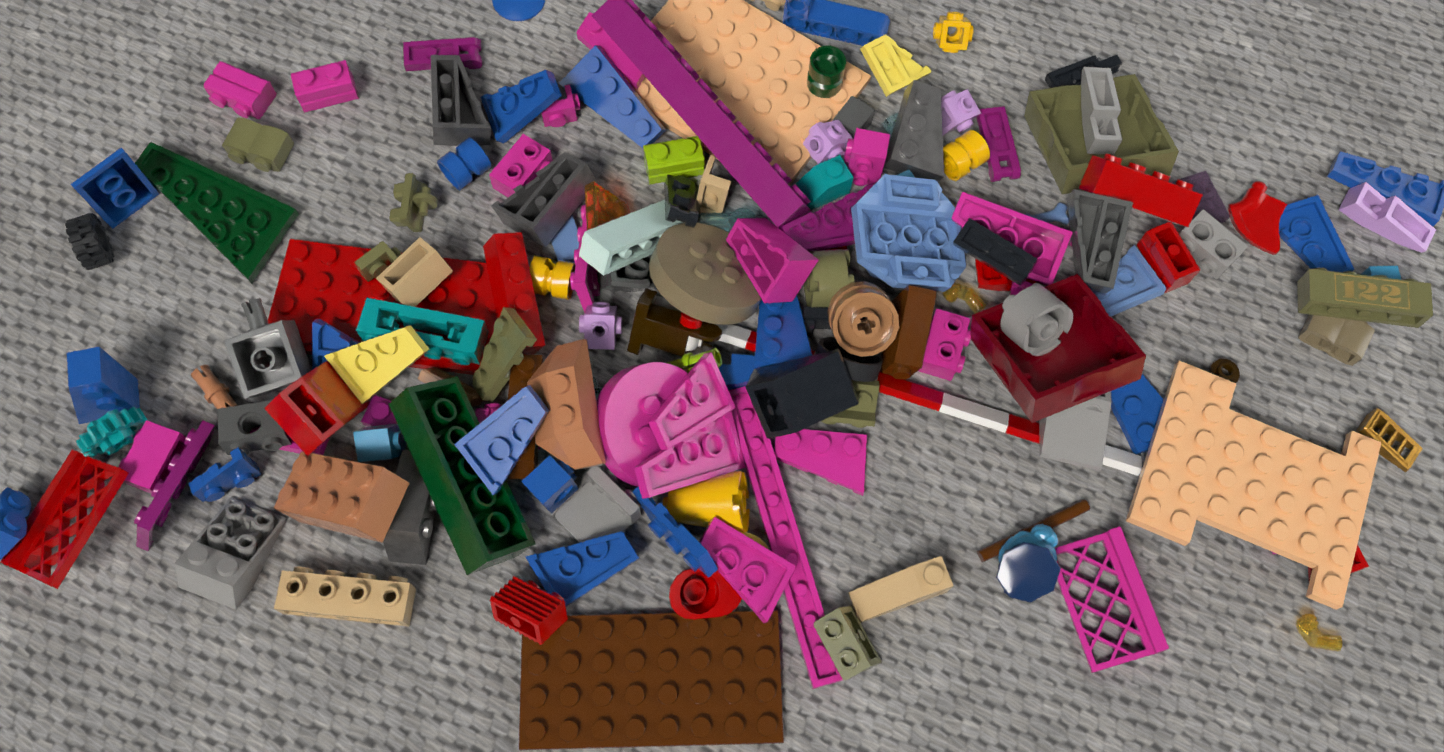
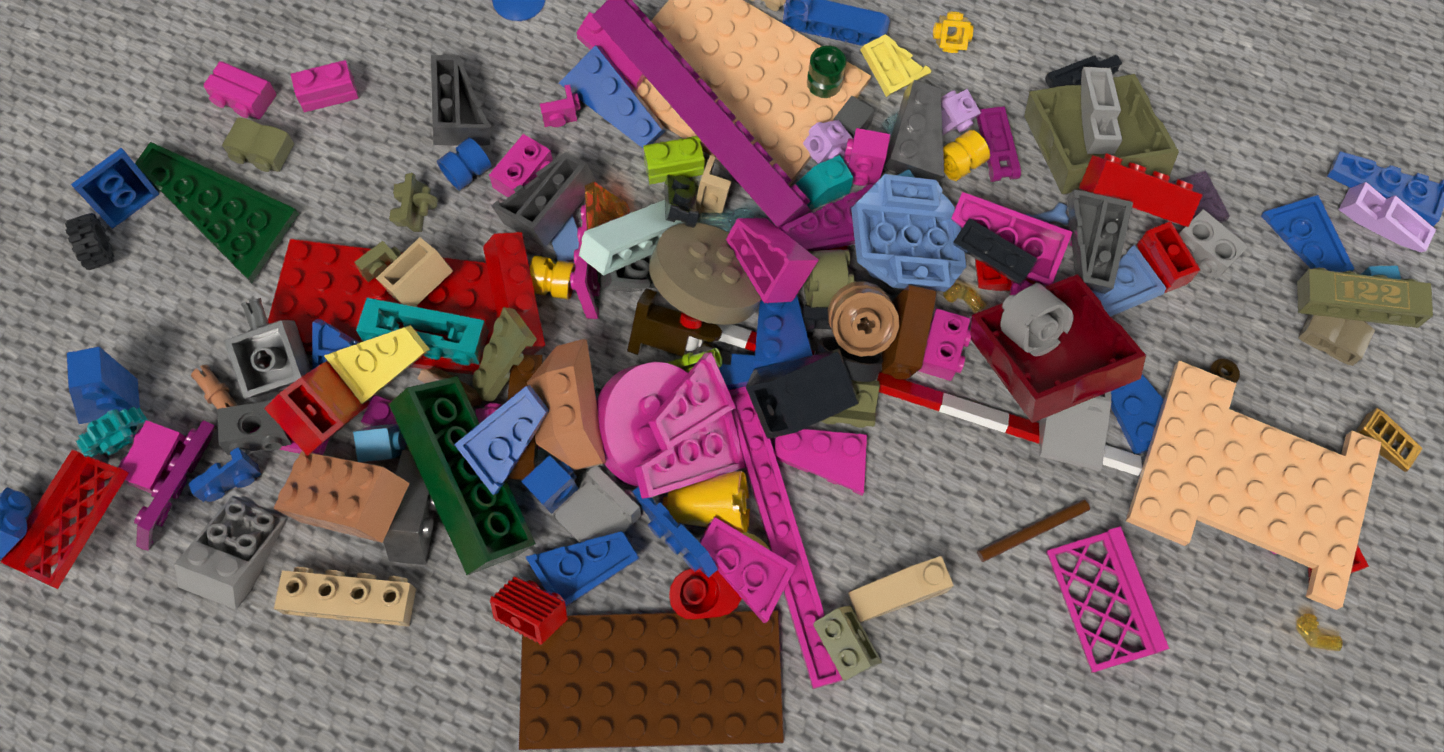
magenta plate [403,37,482,71] -> none
blue wing [480,70,562,144] -> none
lavender brick [579,302,622,350] -> none
dark blue piece [996,524,1061,602] -> none
red arm [1228,181,1287,255] -> none

